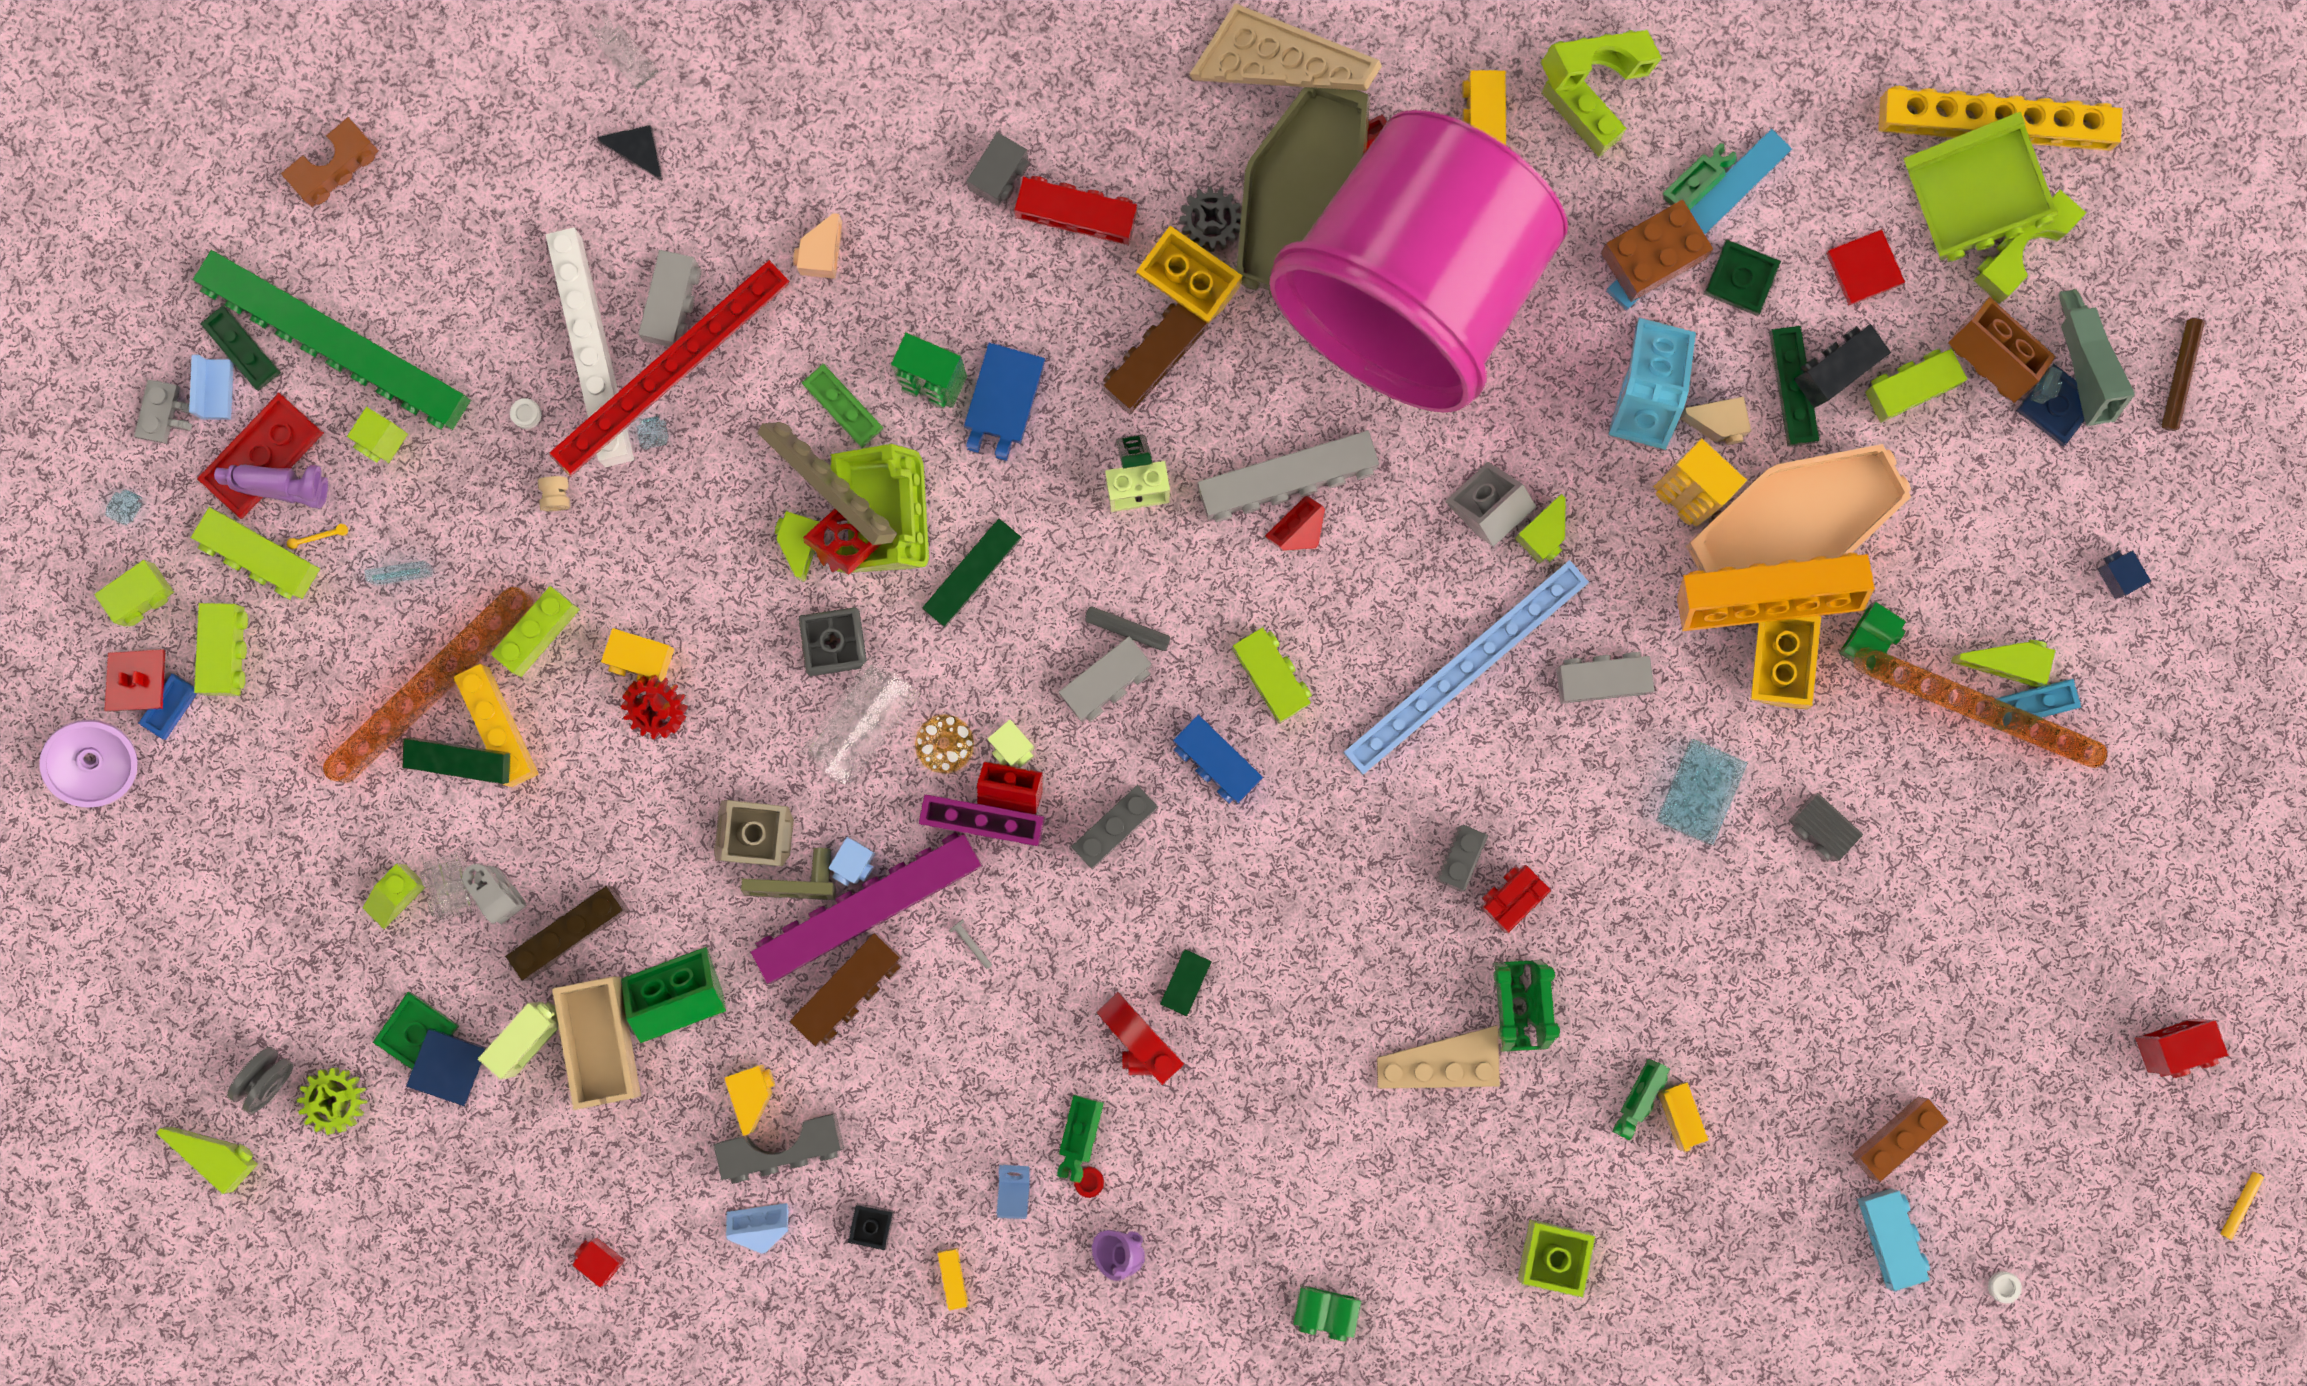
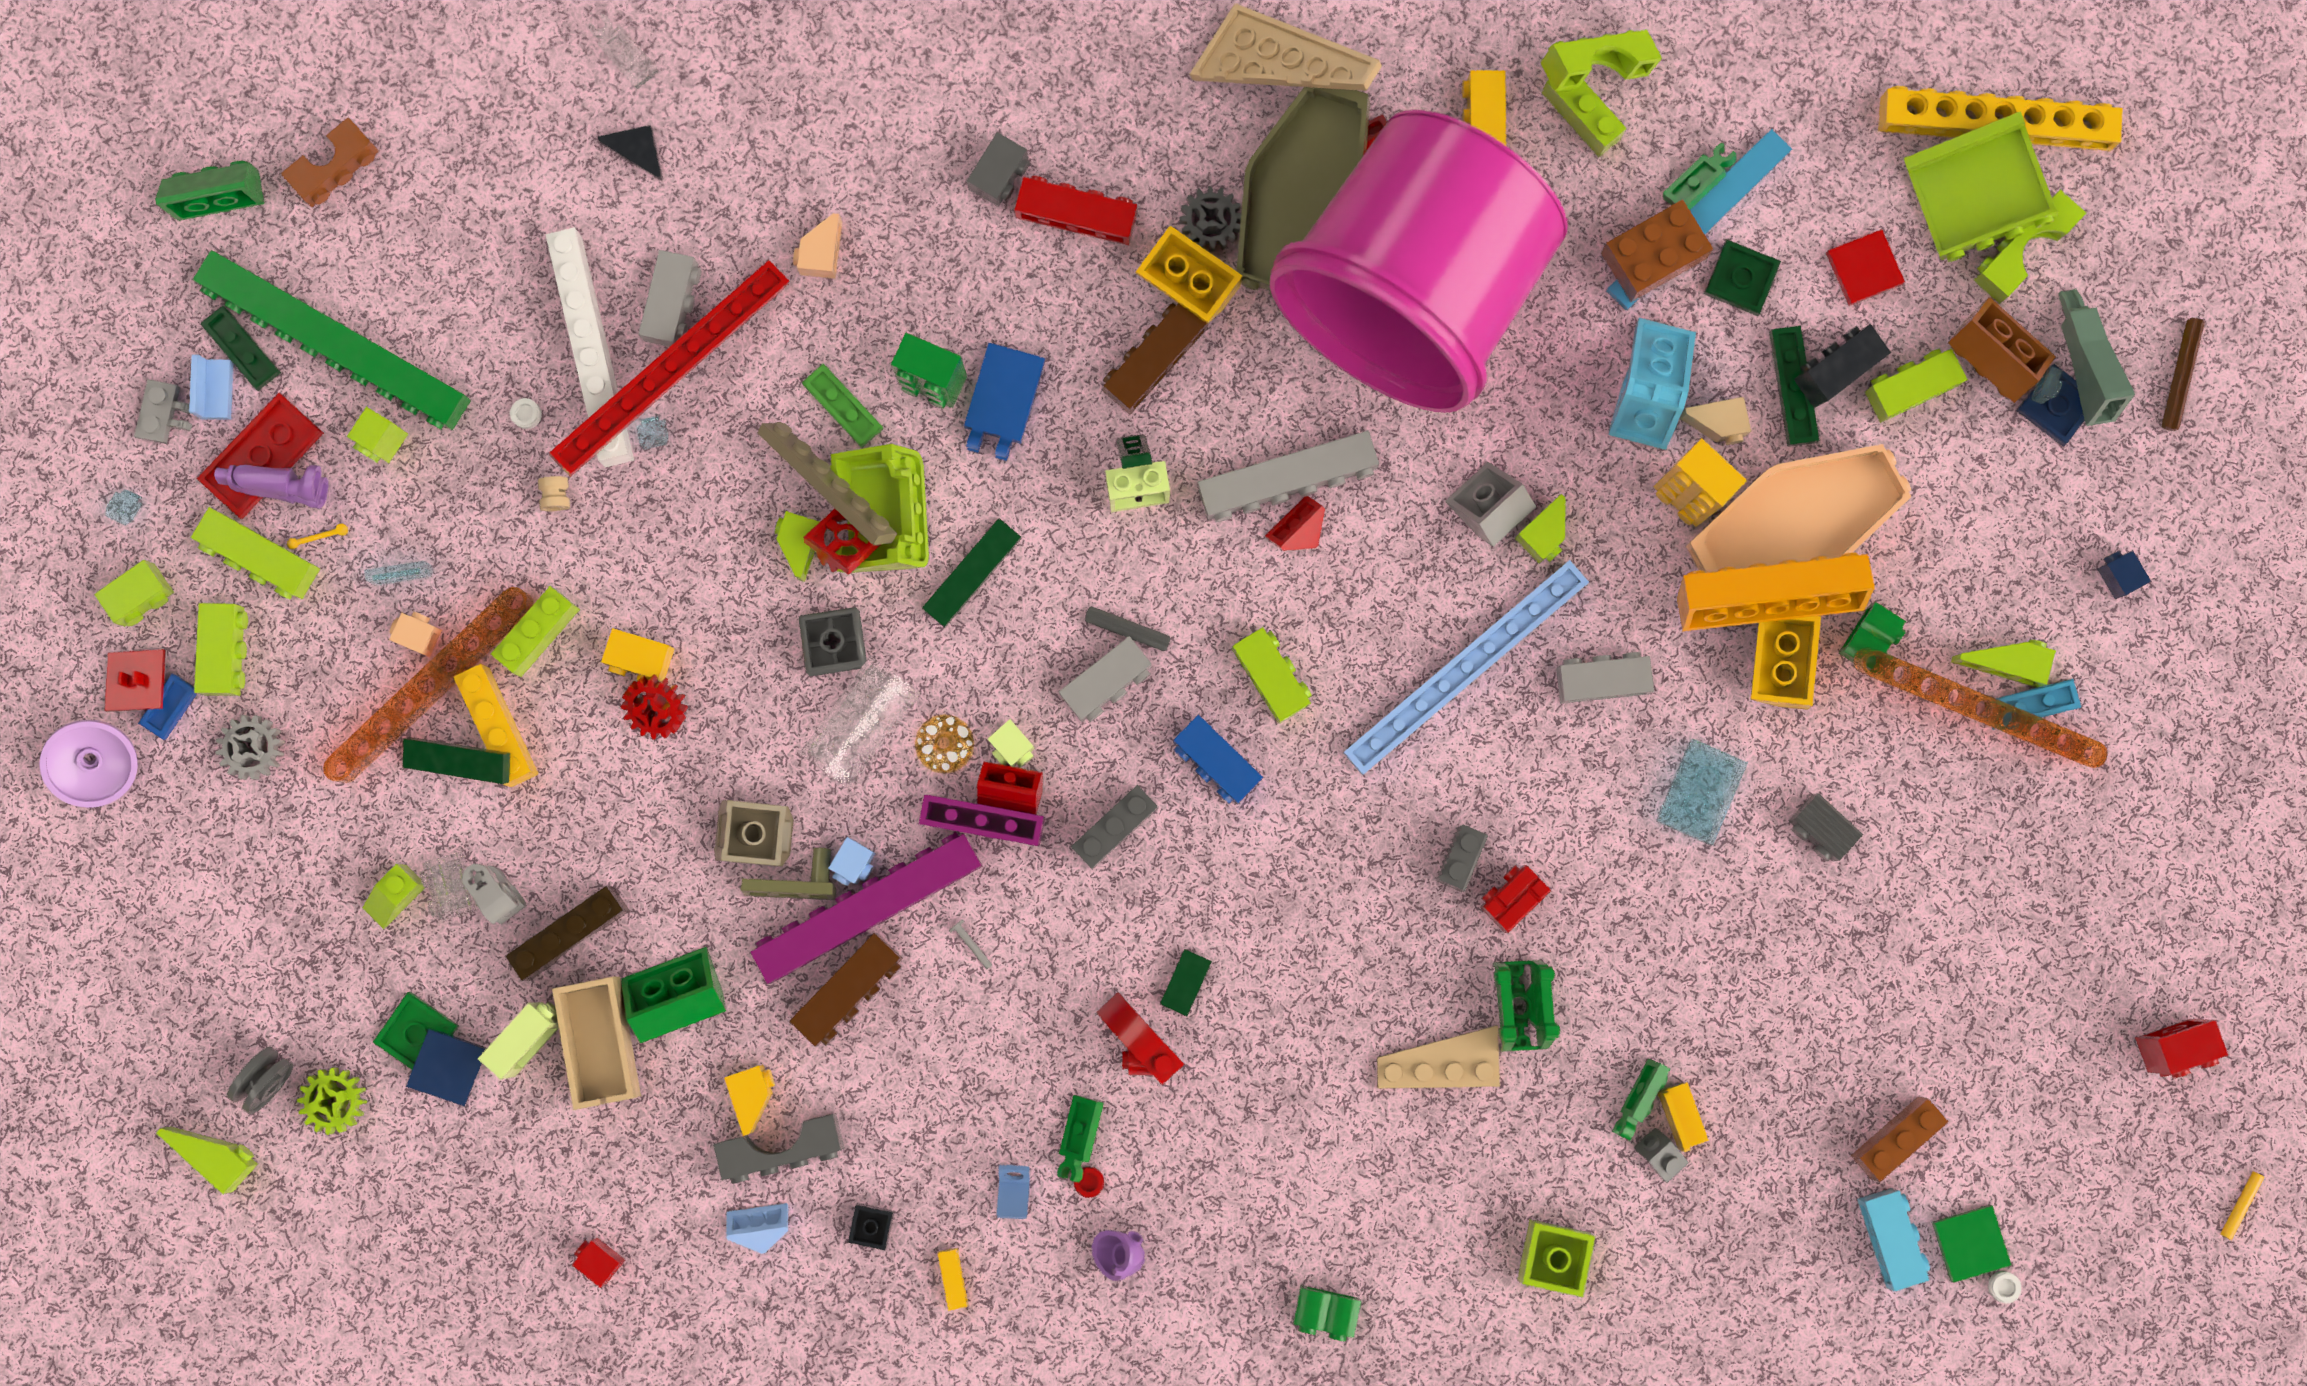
none -> green slope [155,161,265,221]
none -> light grey gear [215,715,285,780]
none -> light nougat brick [389,611,442,657]
none -> dark grey bracket [1634,1128,1689,1183]
none -> green tile [1932,1205,2012,1283]

